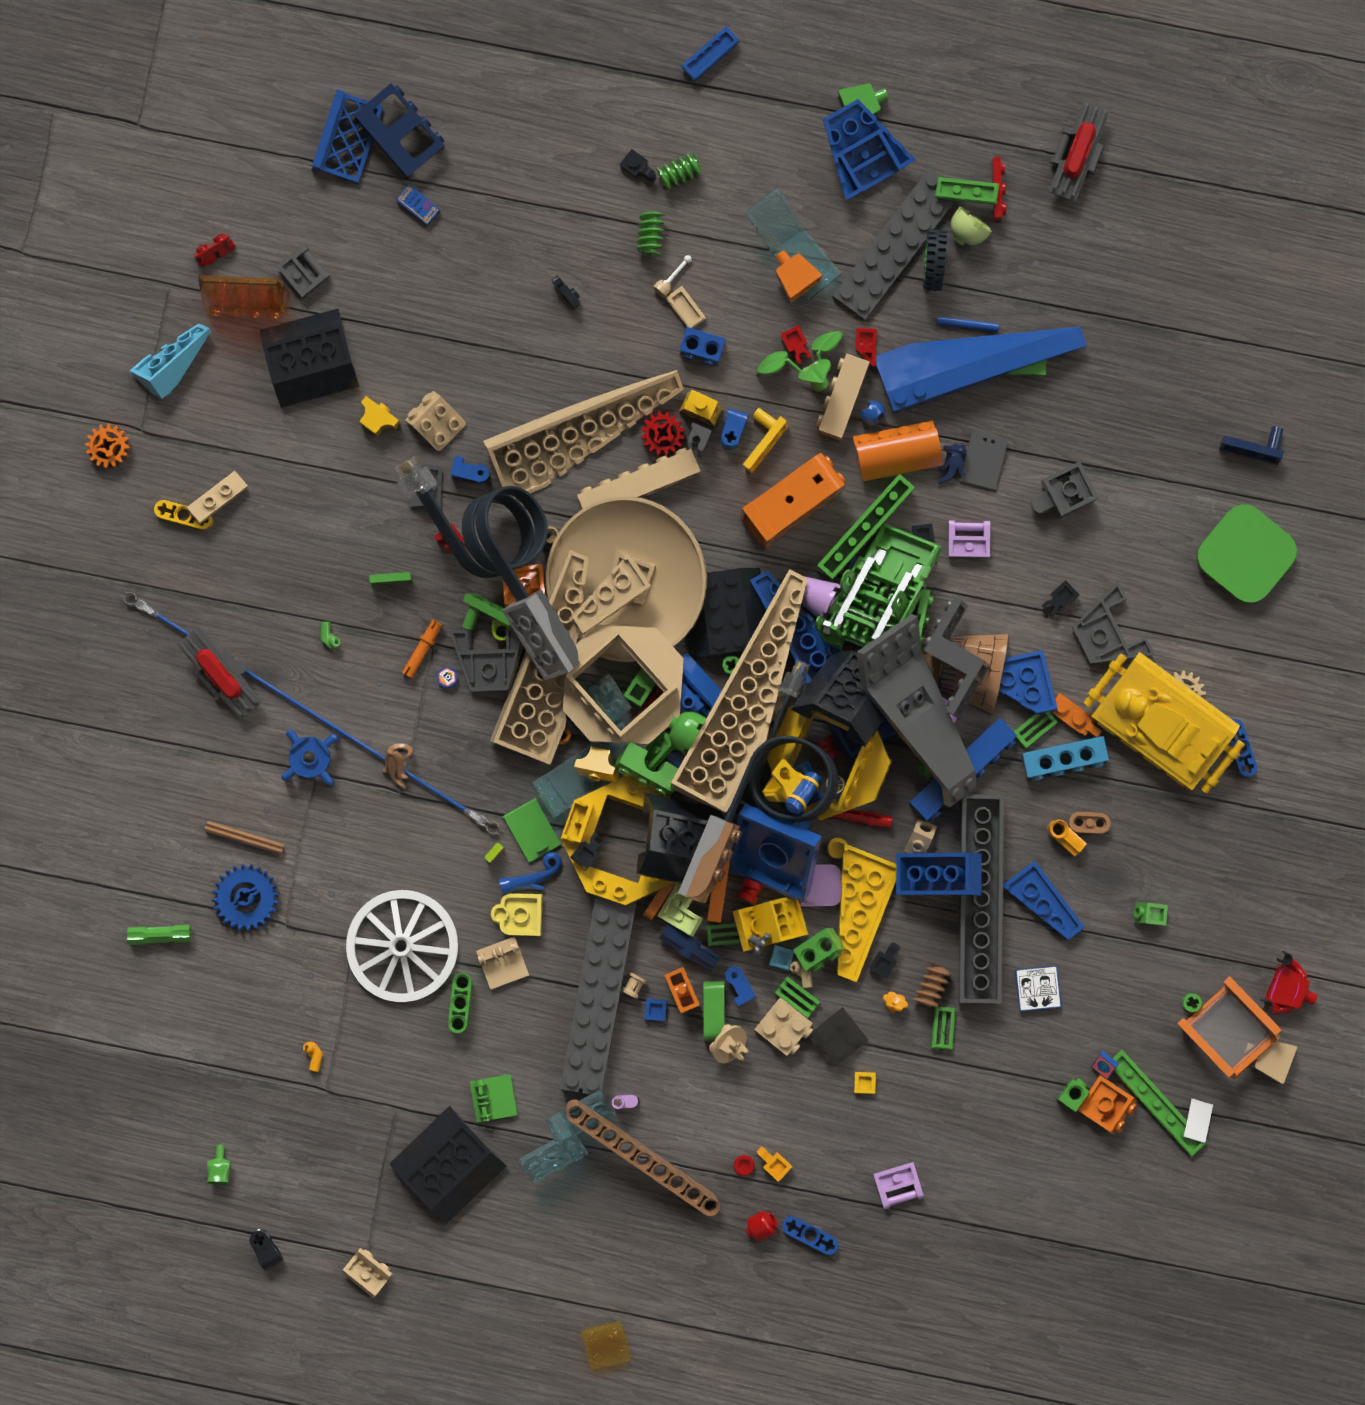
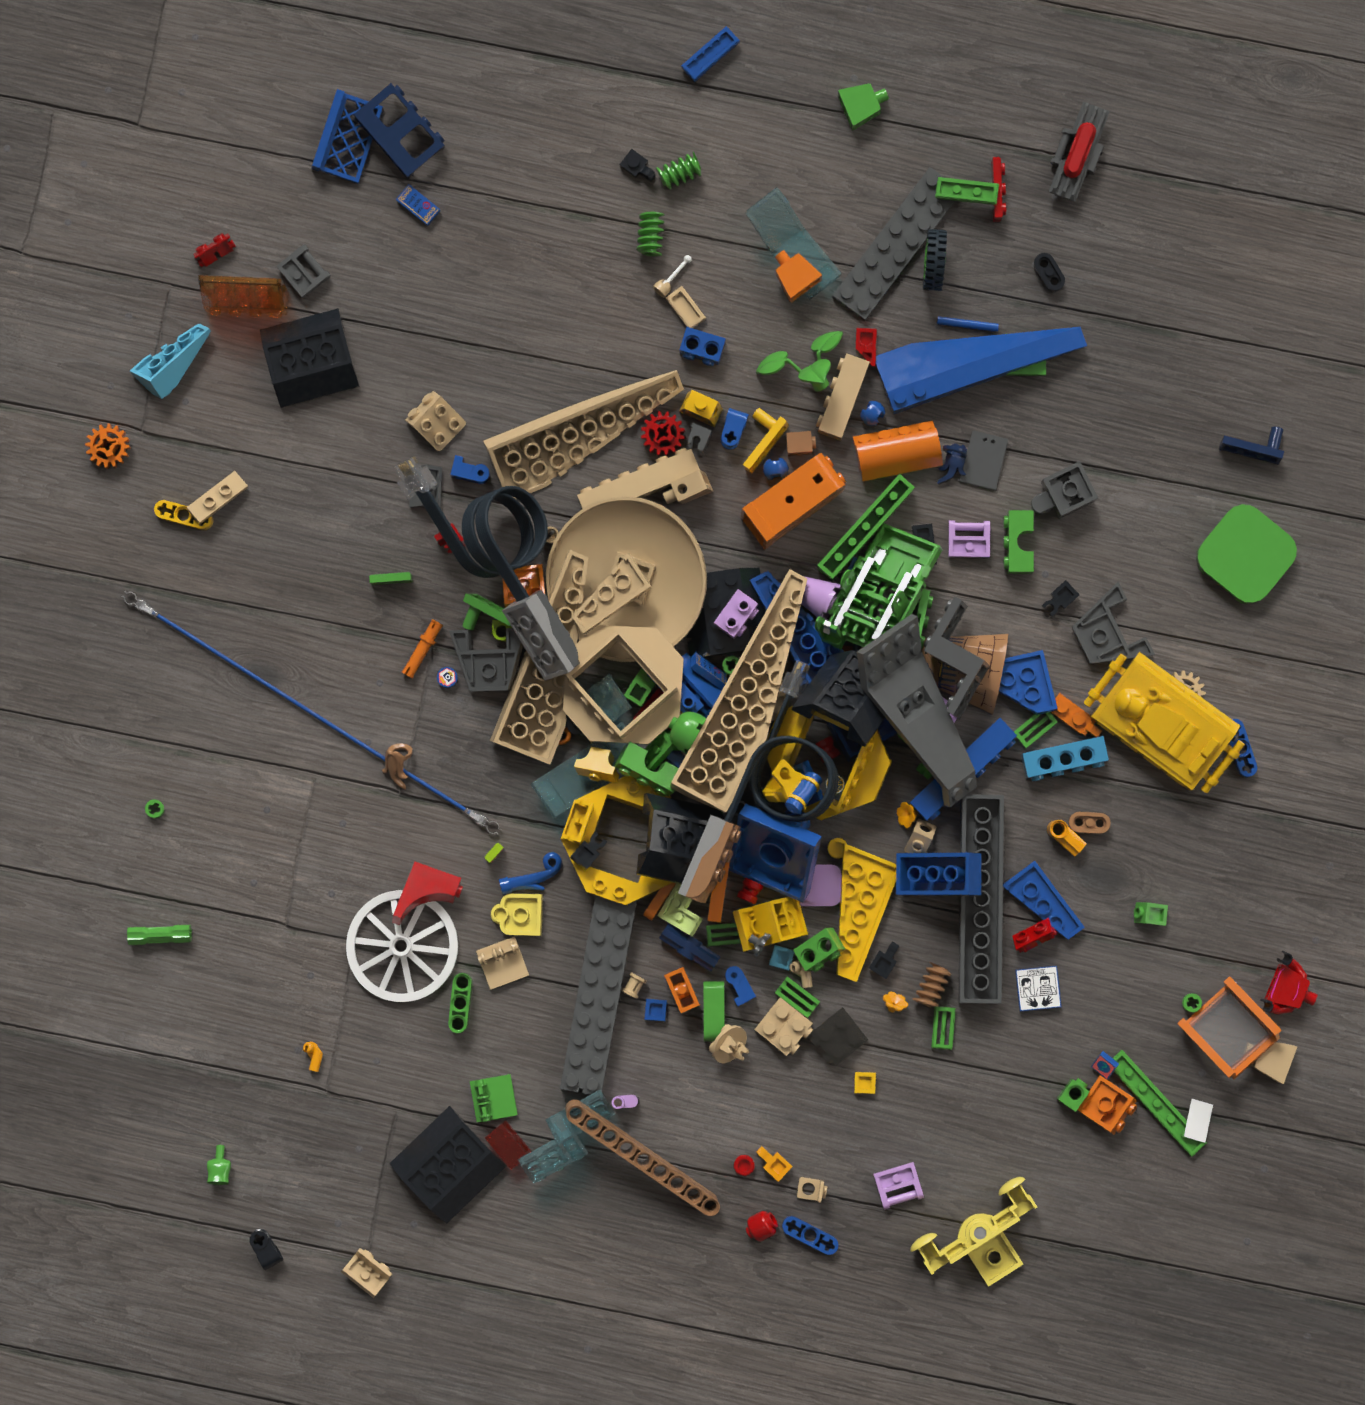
dark grey piece [177,626,263,720] -> none
medium nougat axle [204,821,284,854] -> none
blue gear [211,864,280,931] -> none
blue plate [281,729,340,787] -> none
bright green arm [320,622,341,650] -> none
yellow brick [359,396,400,437] -> none
bright green container [503,798,561,863] -> none
black plate [551,275,580,310] -> none
clear yellow bracket [580,1319,631,1370] -> none
red plate [780,325,812,365] -> none
blue wedge [823,99,916,201] -> none
red pin [829,809,893,829] -> none
yellowish green cylinder [951,207,992,246] -> none
none -> bright green bush [145,799,165,819]
none -> red arch [392,862,463,926]
none -> clear red hinge [485,1121,532,1170]
none -> tan torso [663,470,713,504]
none -> blue tile [691,652,727,690]
none -> lavender brick [714,589,759,639]
none -> blue piece [763,458,789,480]
none -> medium nougat brick [786,431,816,456]
none -> tan bracket [797,1177,827,1203]
none -> light orange plant [897,802,917,828]
none -> light yellow piece [910,1177,1037,1287]
none -> bright green arch [1003,510,1034,574]
none -> red hinge [1012,918,1057,953]
none -> black plate [1034,253,1065,292]

